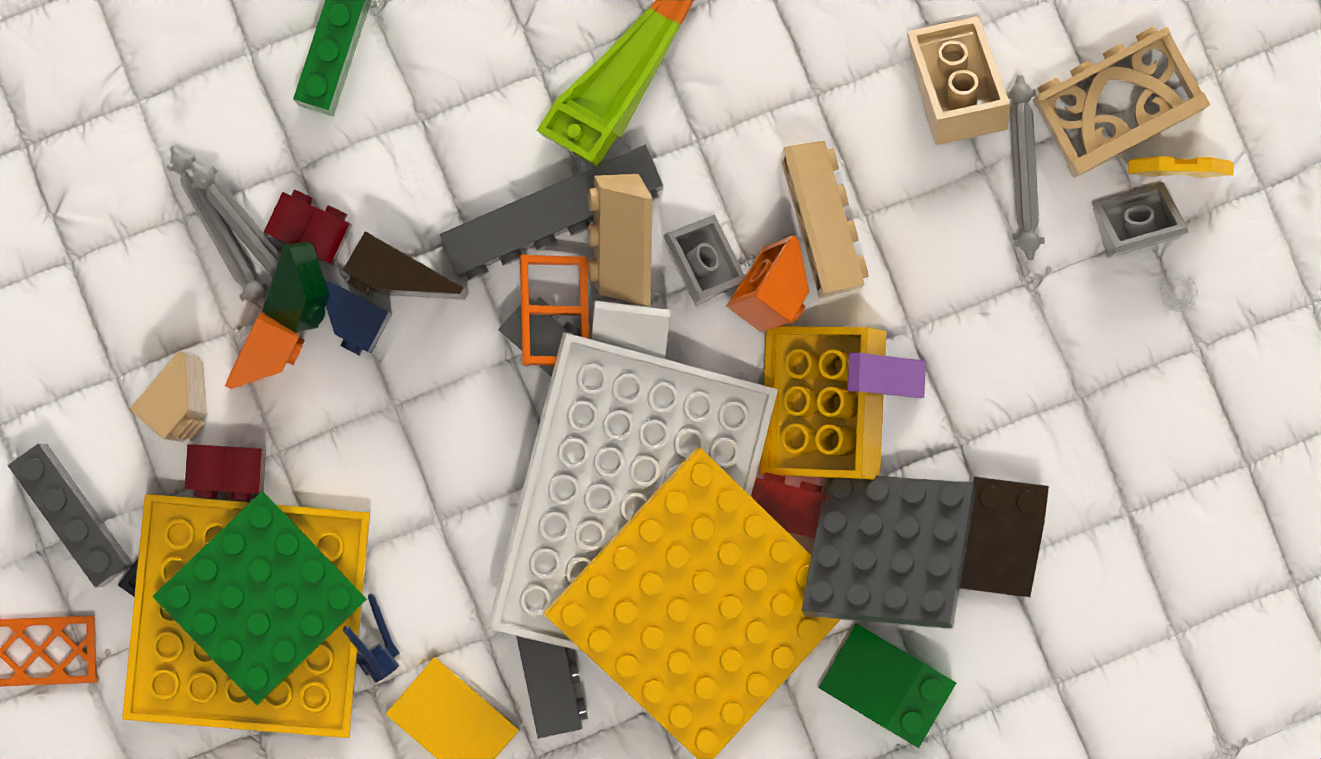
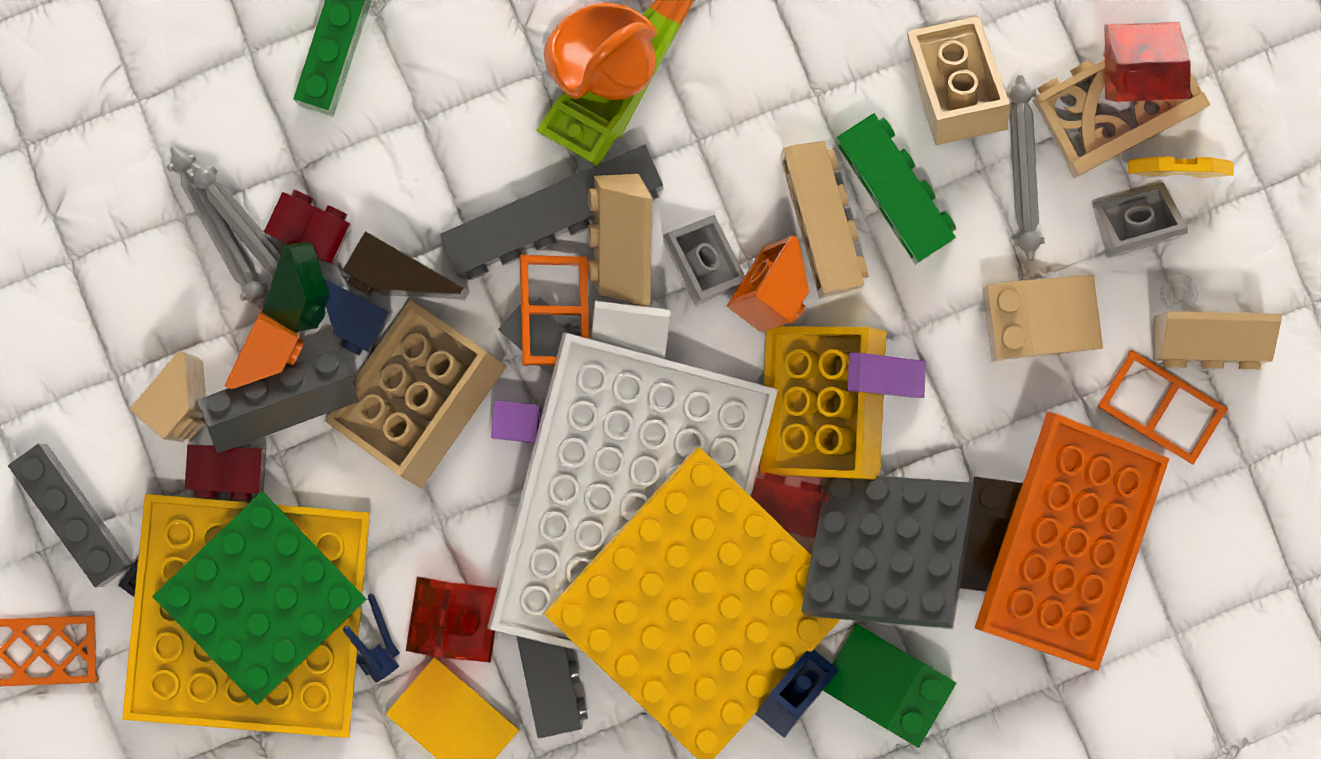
none -> dark grey brick [197,348,359,454]
none -> tan slope [325,300,507,489]
none -> clear red slope [405,576,497,663]
none -> medium lavender brick [491,401,542,443]
none -> orange piece [544,2,658,100]
none -> dark blue slope [755,649,839,738]
none -> green brick [834,113,957,265]
none -> orange plate [974,412,1170,671]
none -> tan slope [982,275,1103,362]
none -> orange window [1097,350,1228,465]
none -> clear red slope [1104,22,1191,102]
none -> tan slope [1154,311,1282,370]

